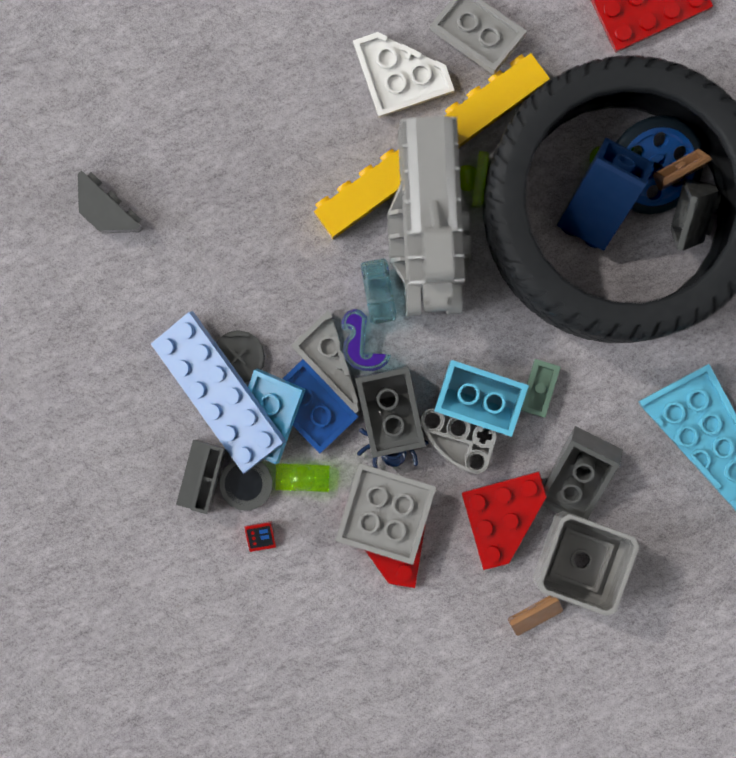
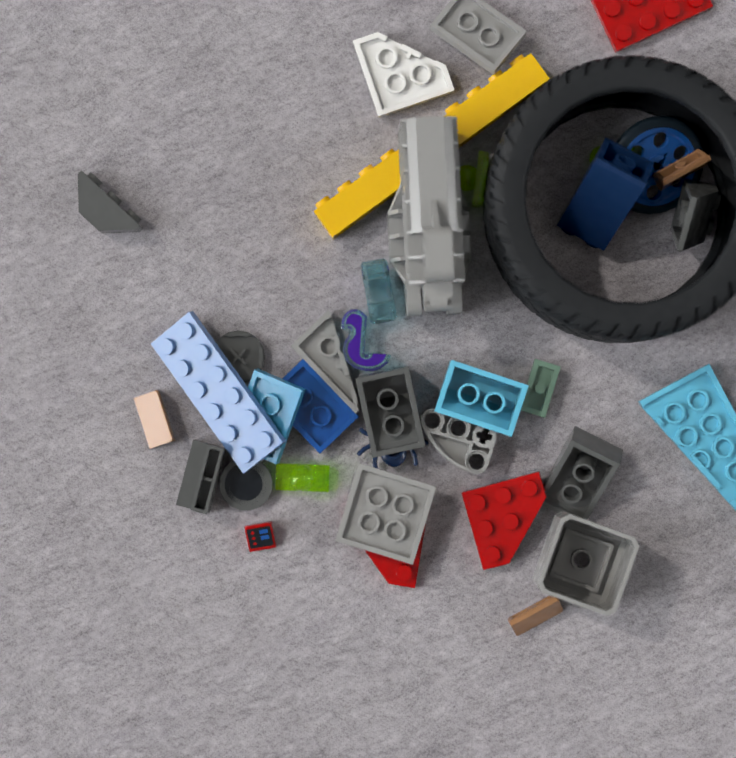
none -> slope [133,390,176,449]

